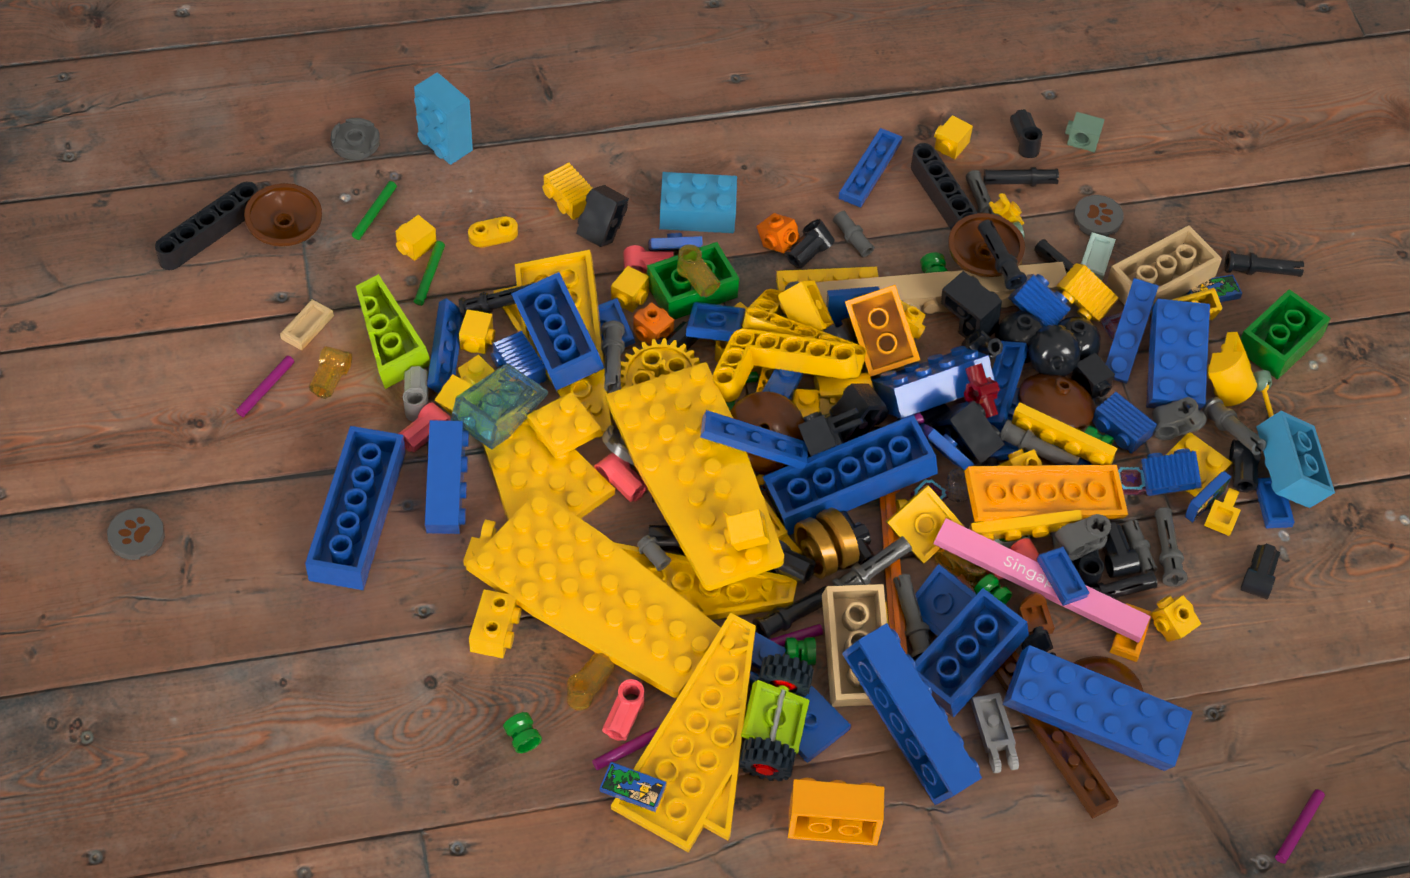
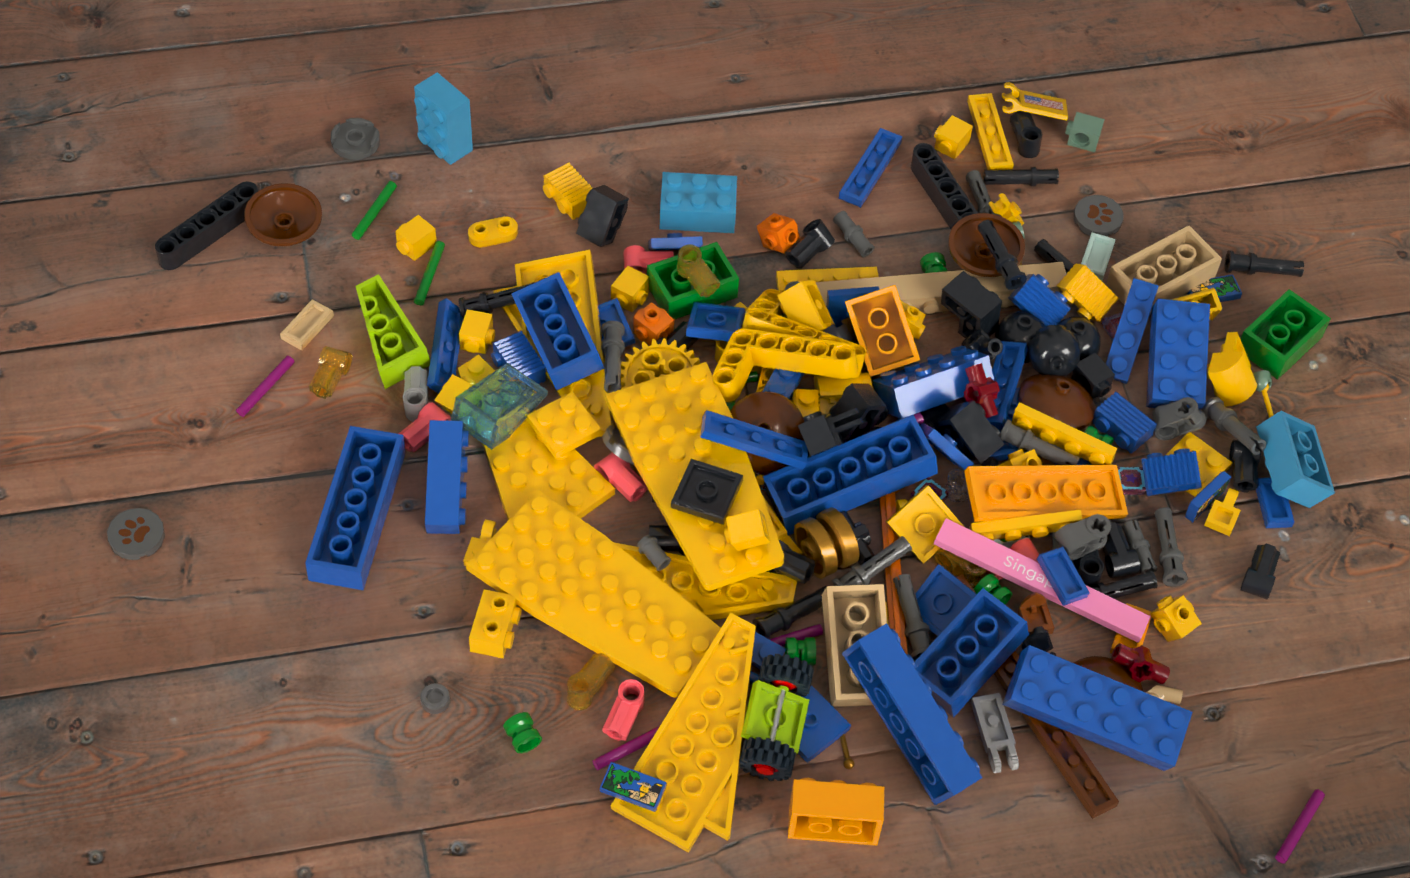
none -> flat silver tile [420,683,450,714]
none -> black tile [671,459,743,525]
none -> pearl gold hinge [840,714,855,769]
none -> yellow plate [967,93,1014,170]
none -> yellow flag [1001,82,1068,120]
none -> dark red axle [1111,643,1170,684]
none -> tan arm [1146,685,1183,704]

